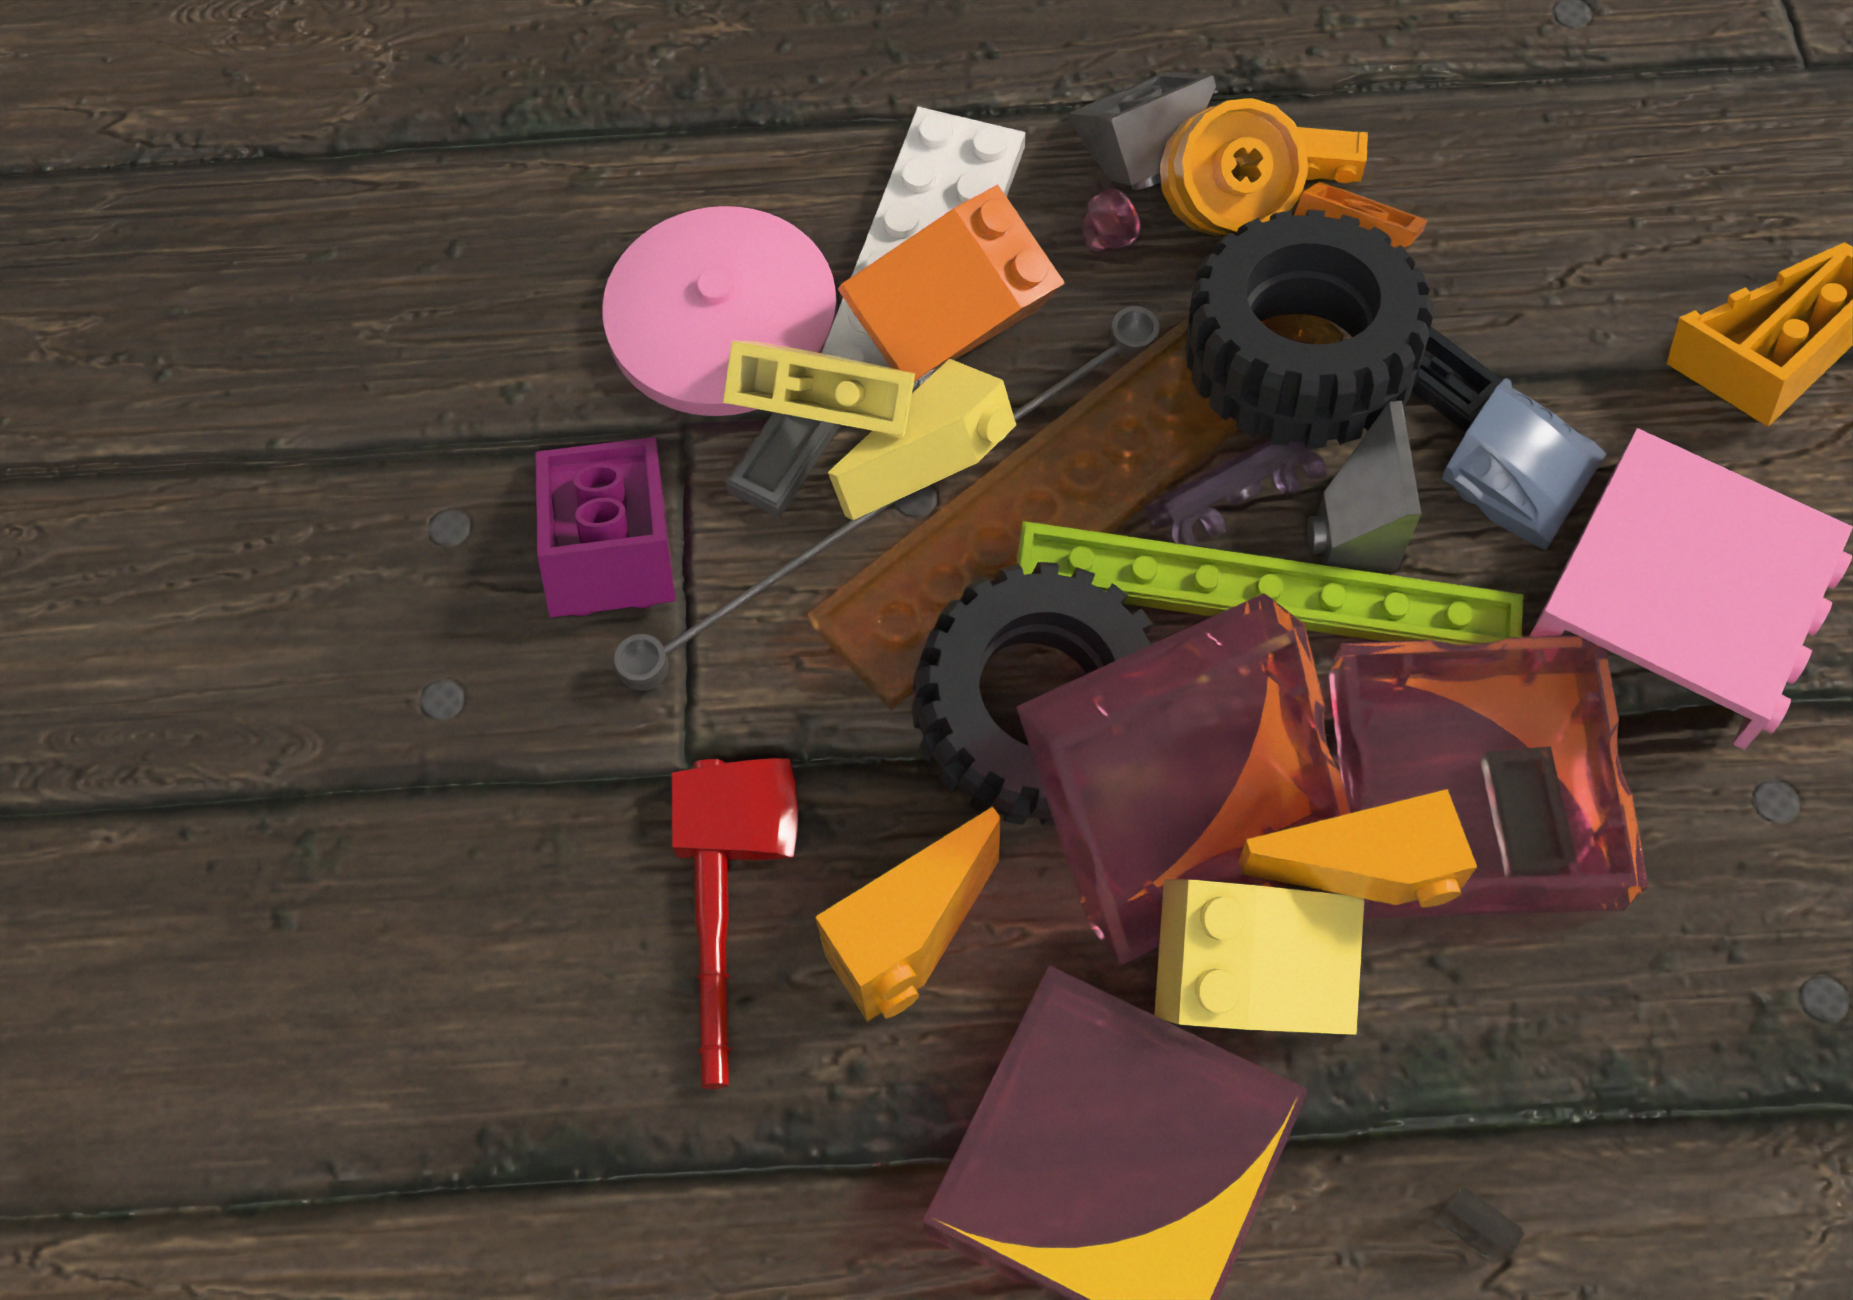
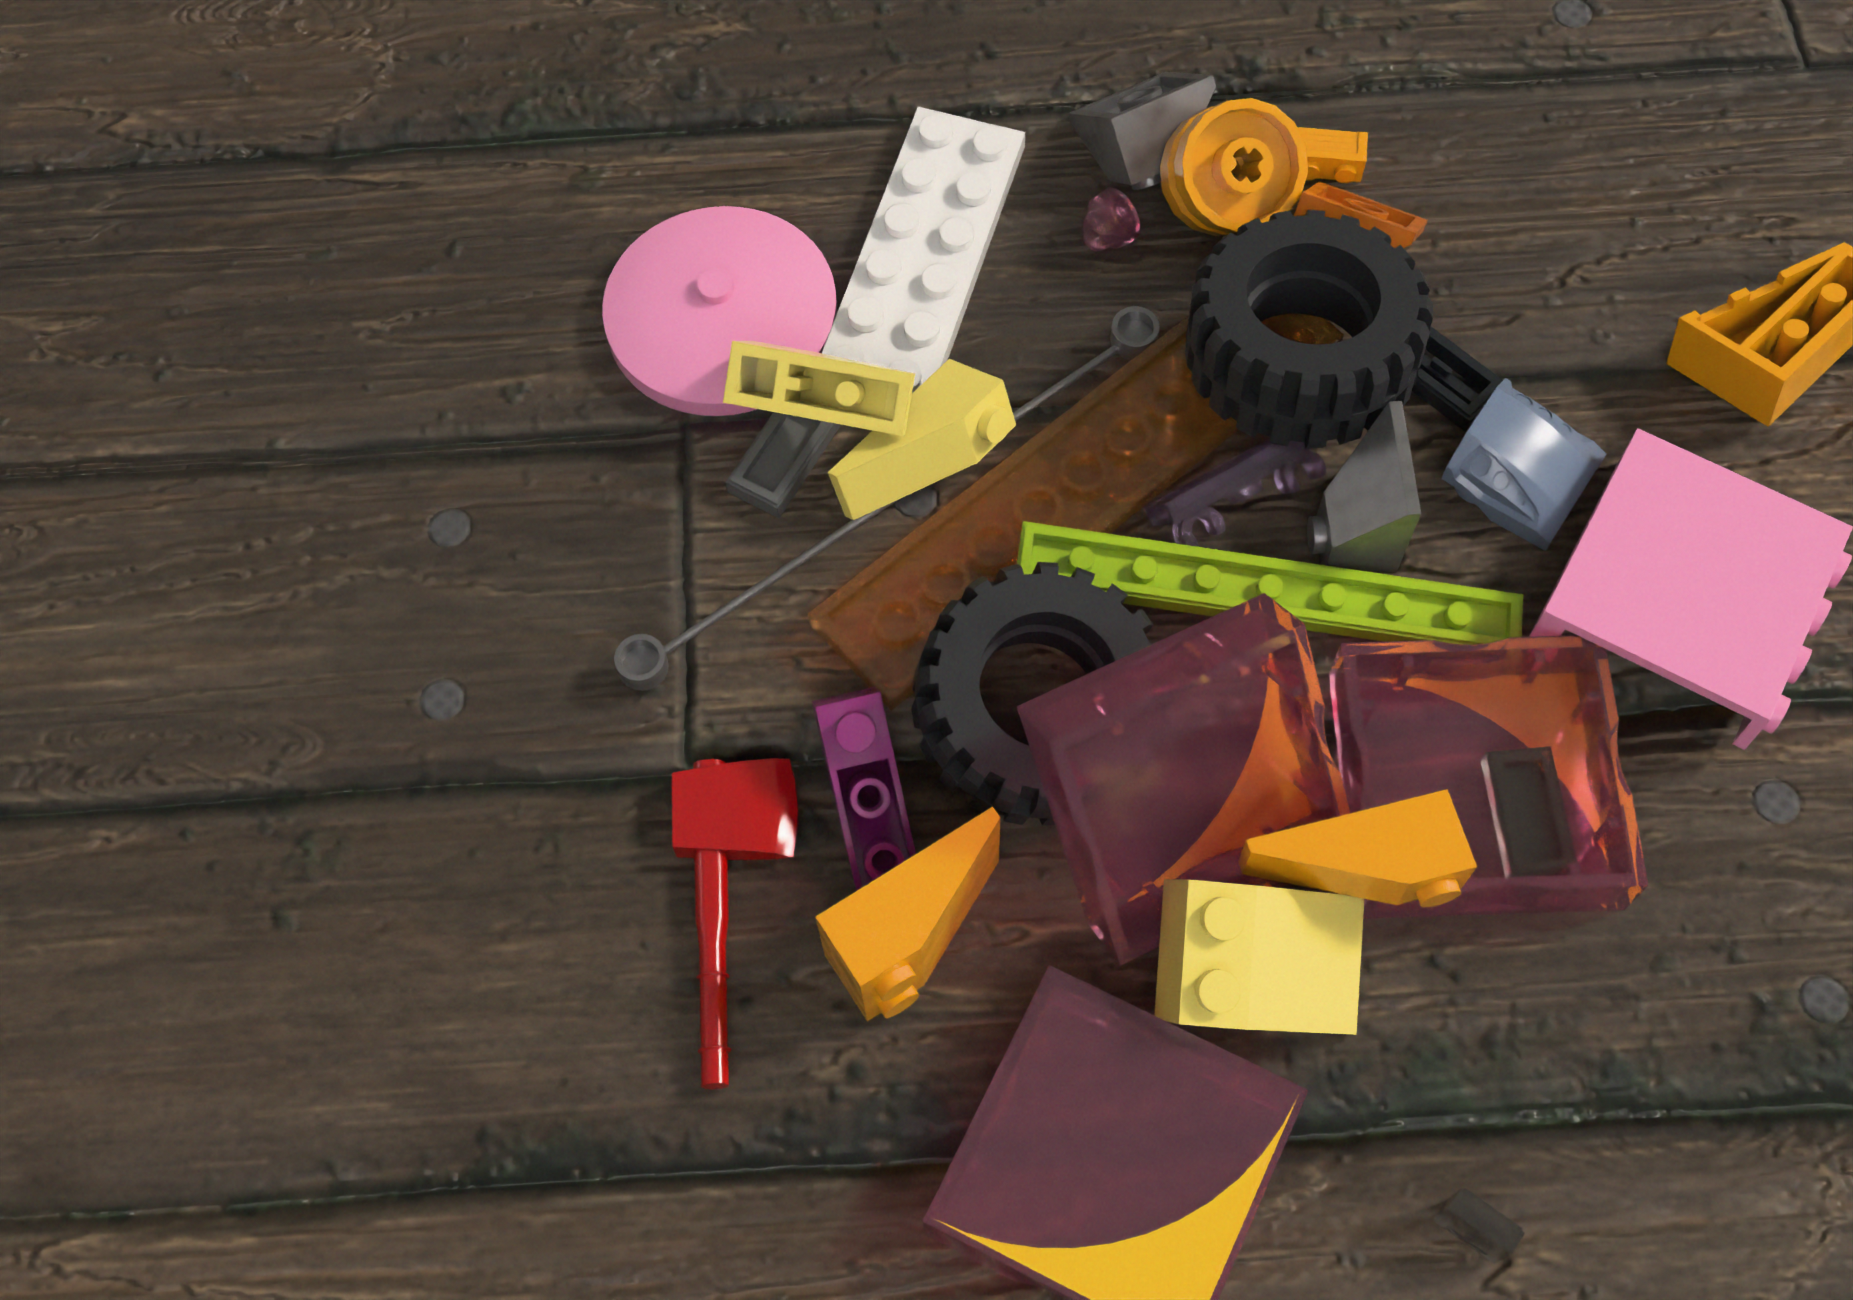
magenta slope [536,437,676,618] -> none
orange slope [838,184,1065,383] -> none
none -> magenta slope [812,687,916,891]

